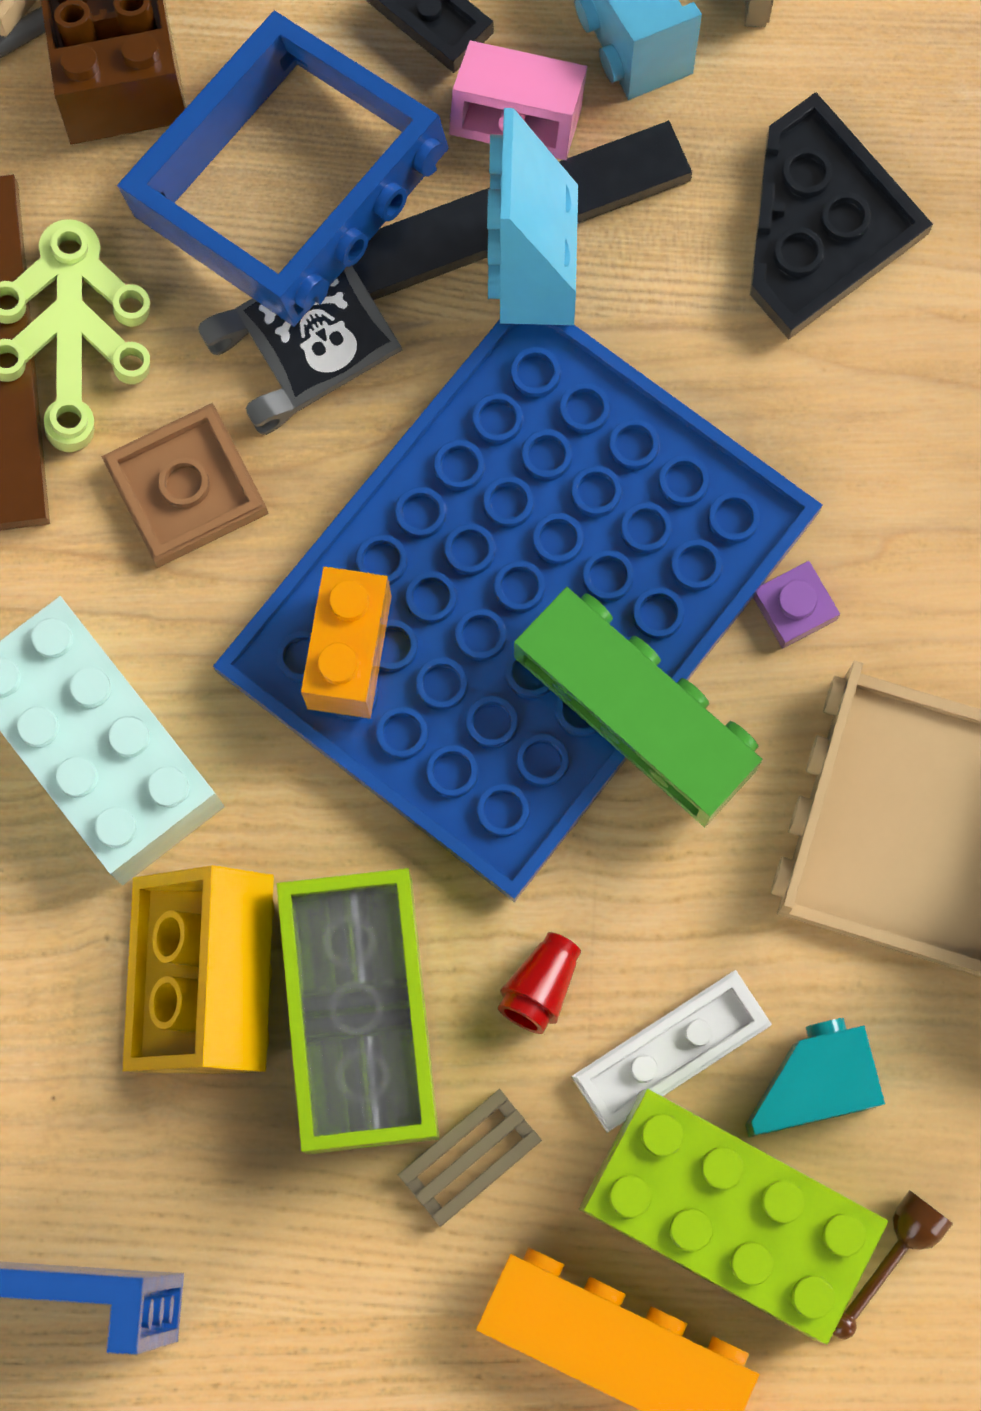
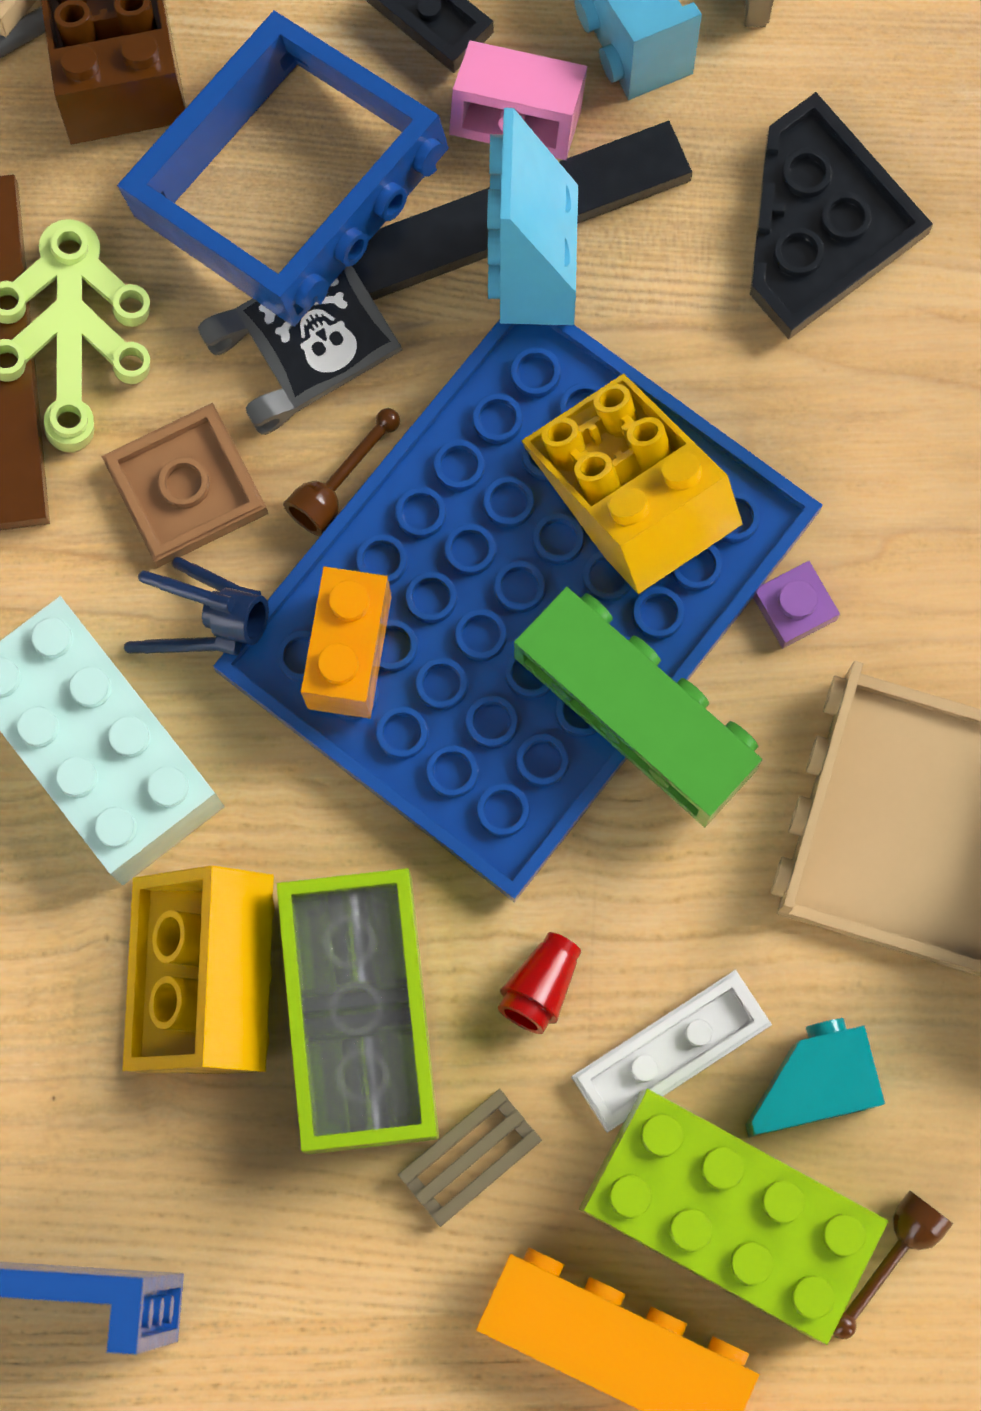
none -> dark blue plant [124,557,269,656]
none -> reddish brown hinge [283,408,400,536]
none -> yellow slope [521,373,743,594]

